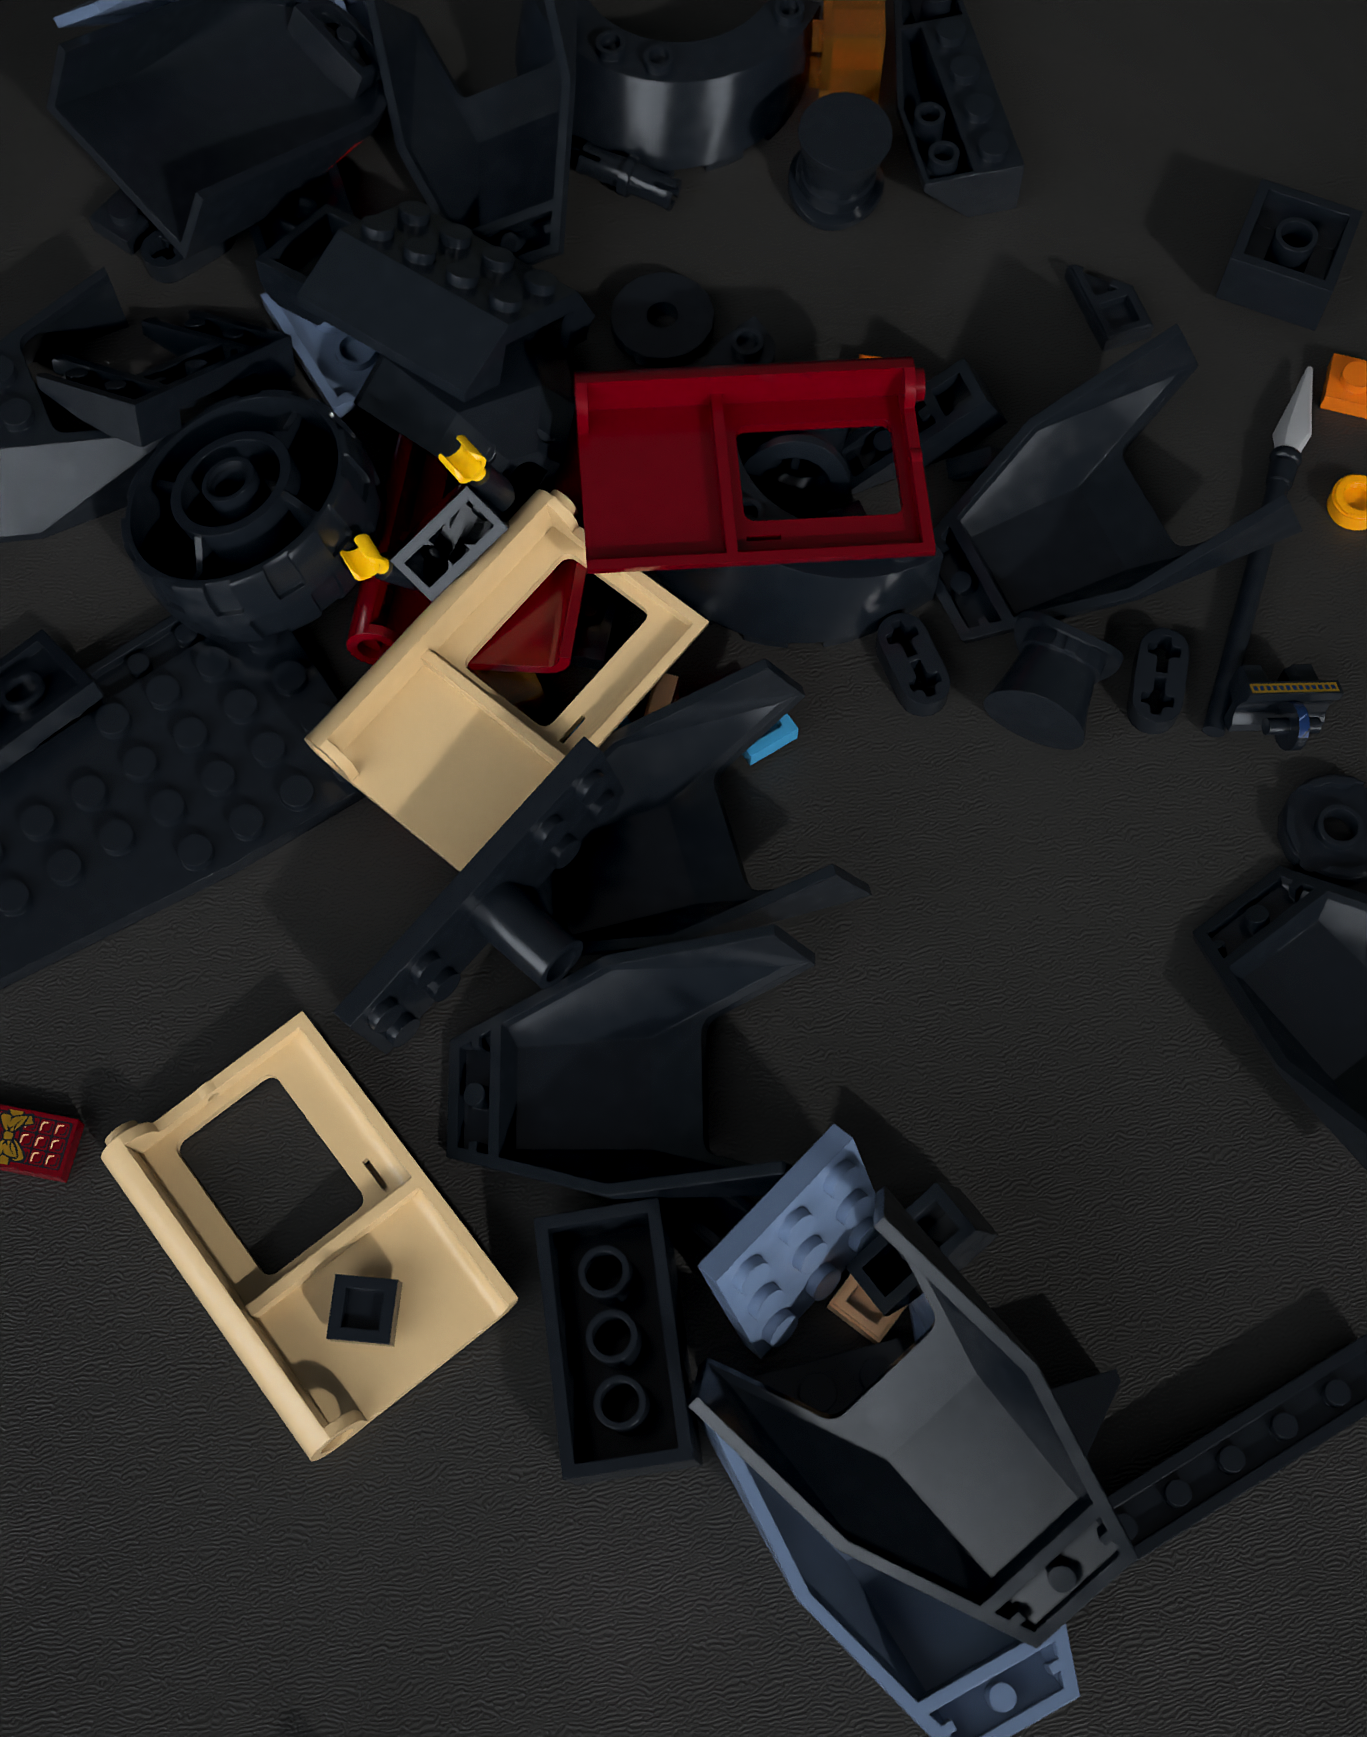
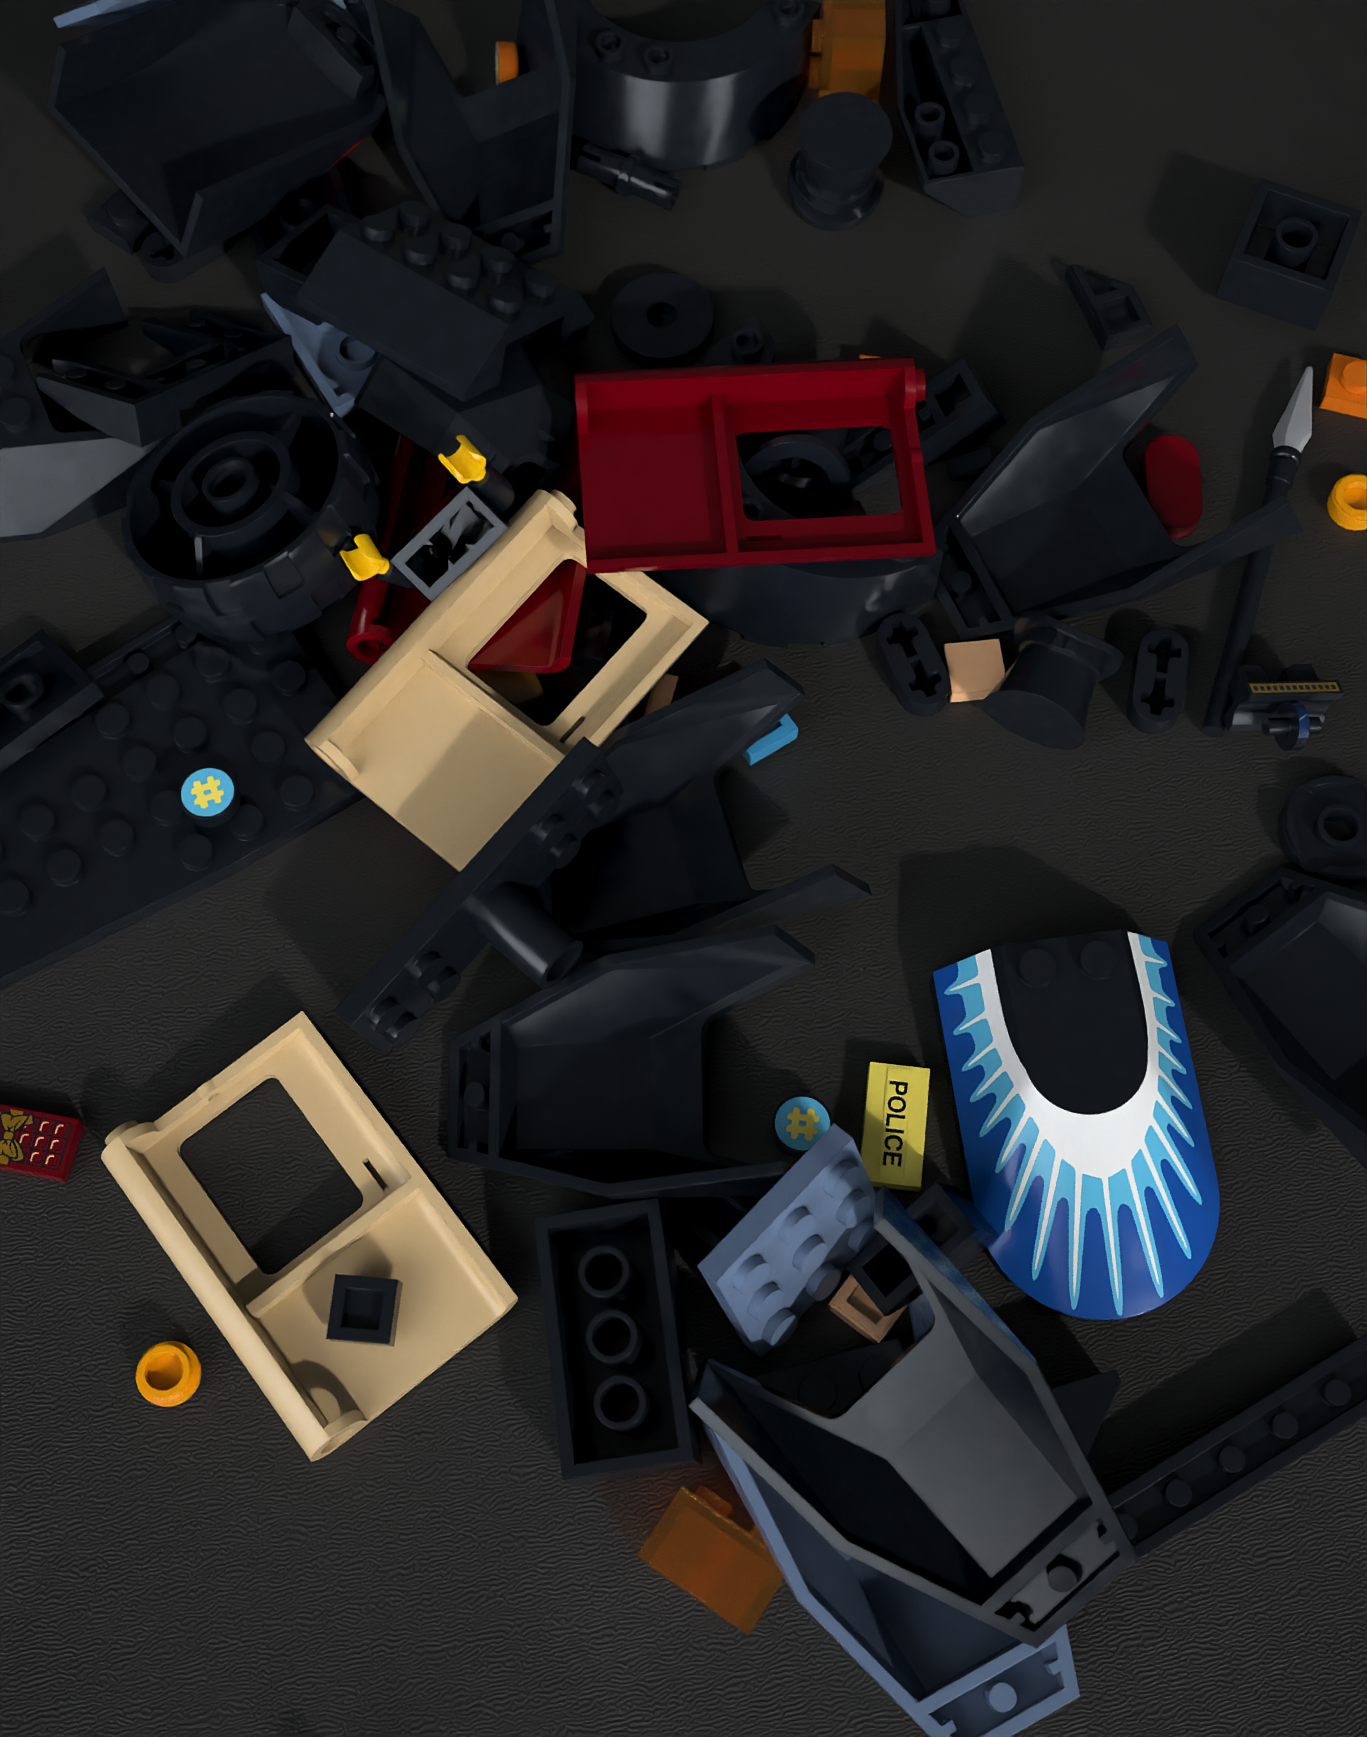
none -> light orange plate [136,1341,202,1407]
none -> tile [178,766,241,827]
none -> orange tile [495,41,518,85]
none -> clear orange brick [637,1485,784,1636]
none -> tile [771,1094,833,1158]
none -> light yellow tile [860,1062,930,1192]
none -> windscreen [929,929,1220,1322]
none -> light nougat tile [942,639,1005,702]
none -> dark red tile [1141,435,1203,538]

